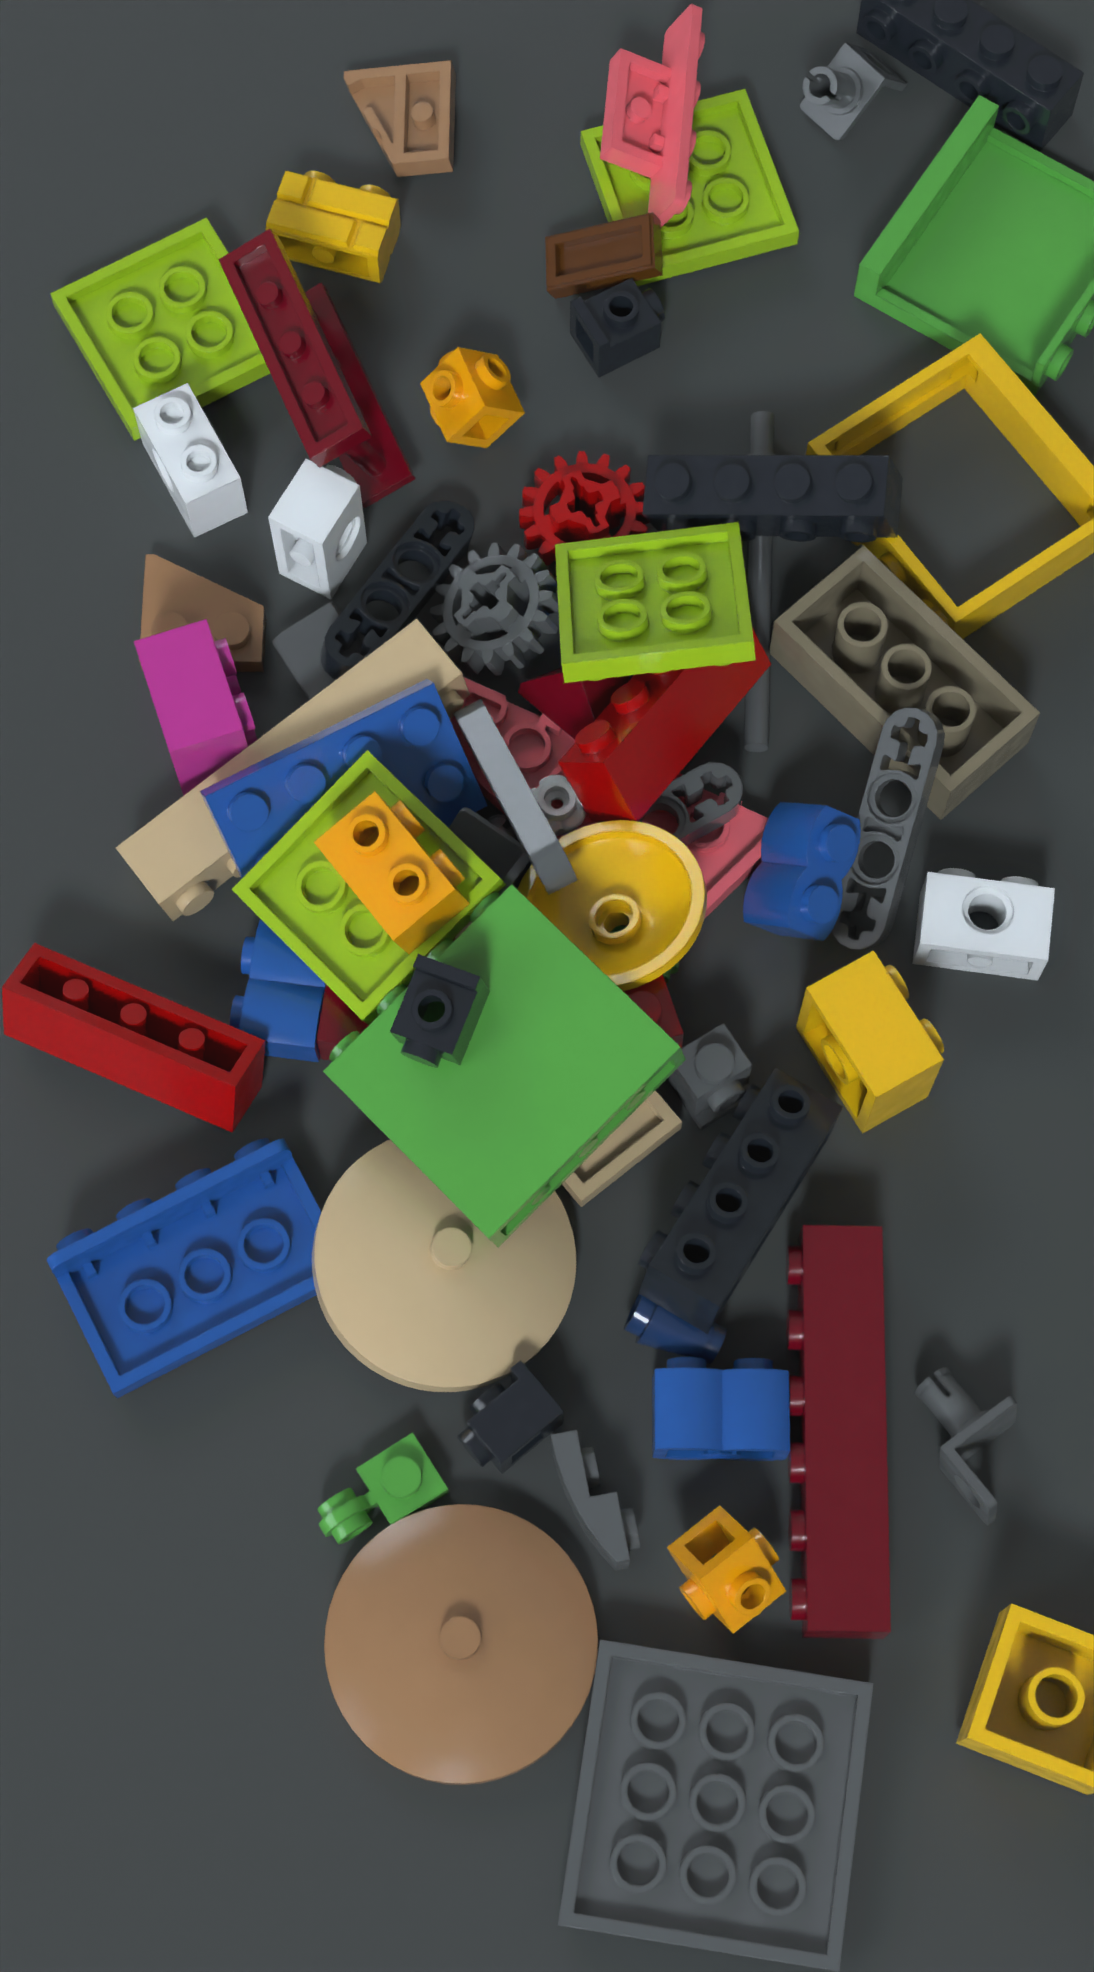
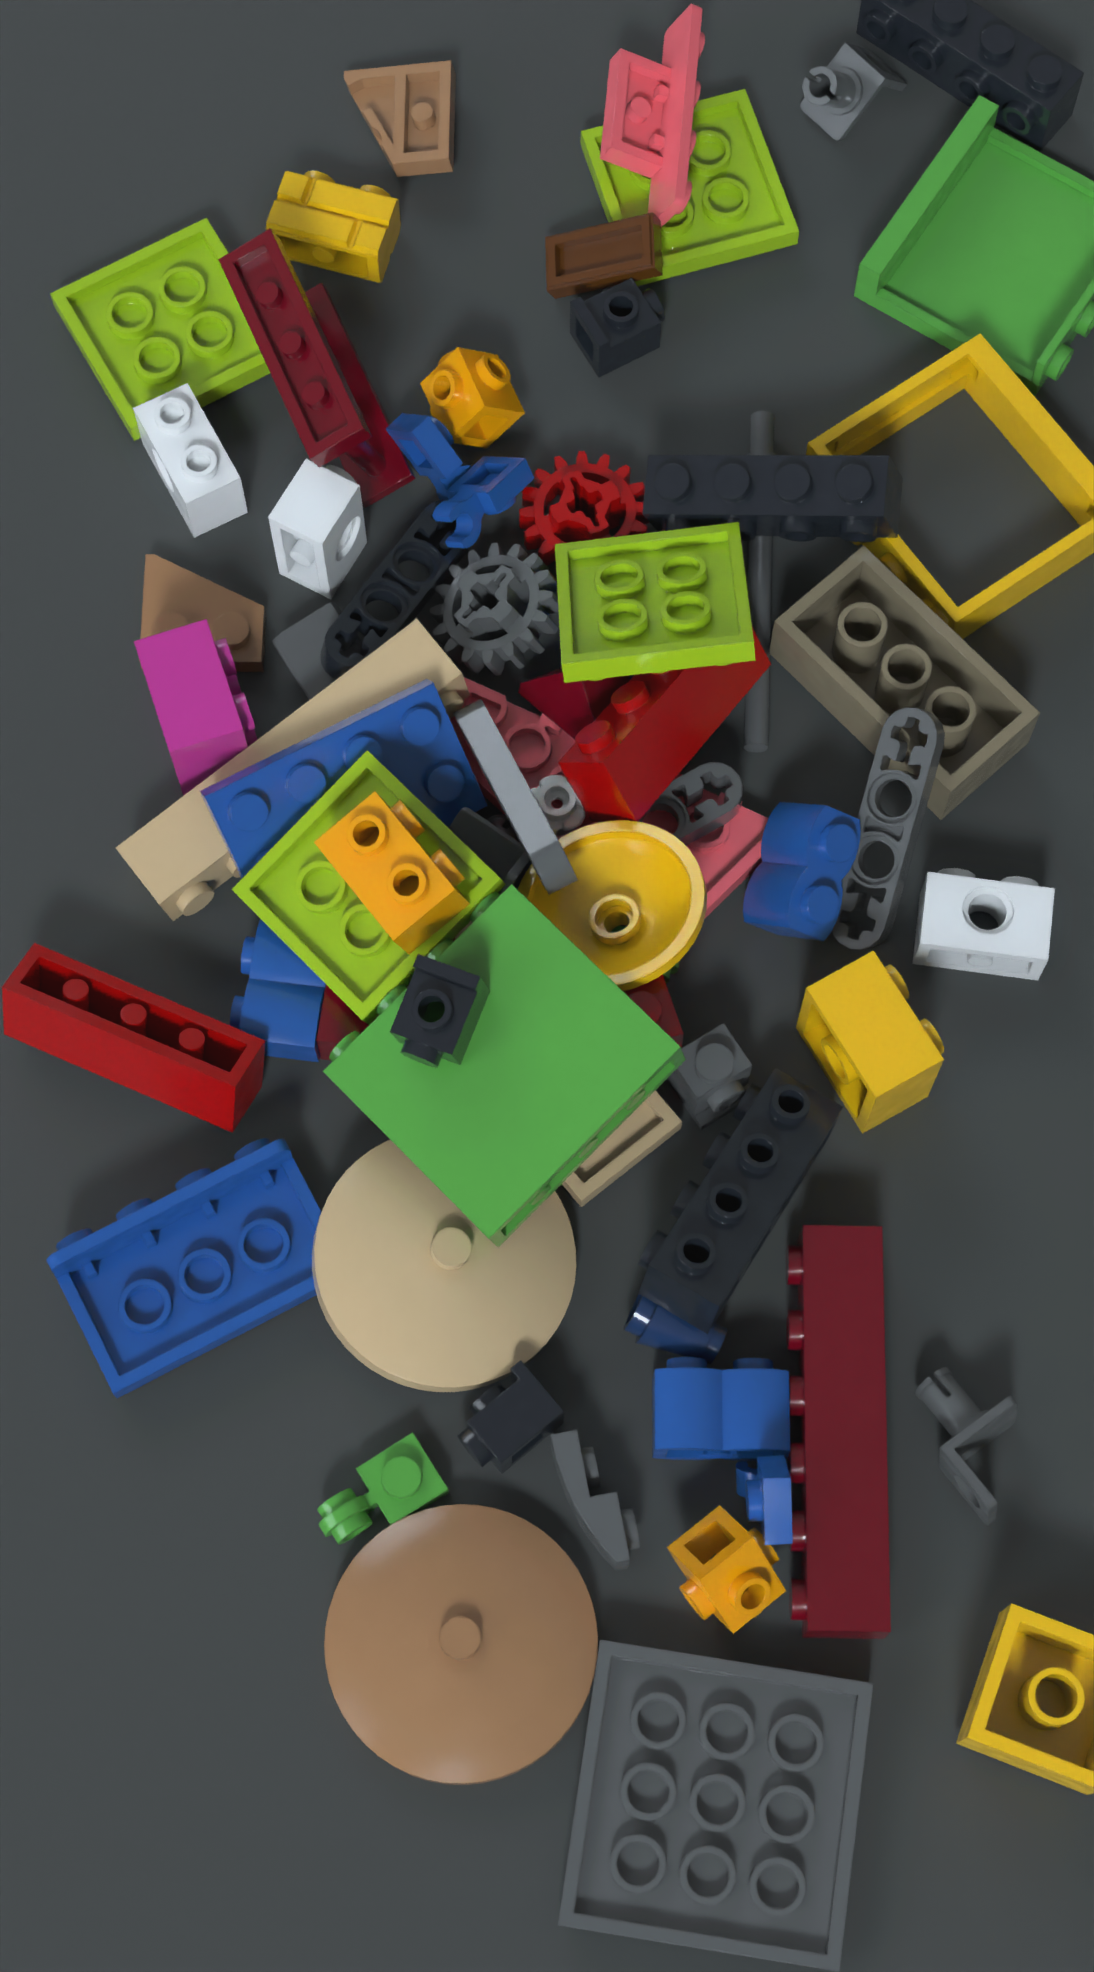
none -> blue plate [386,413,472,500]
none -> blue plate [432,456,534,548]
none -> blue plate [736,1455,793,1545]

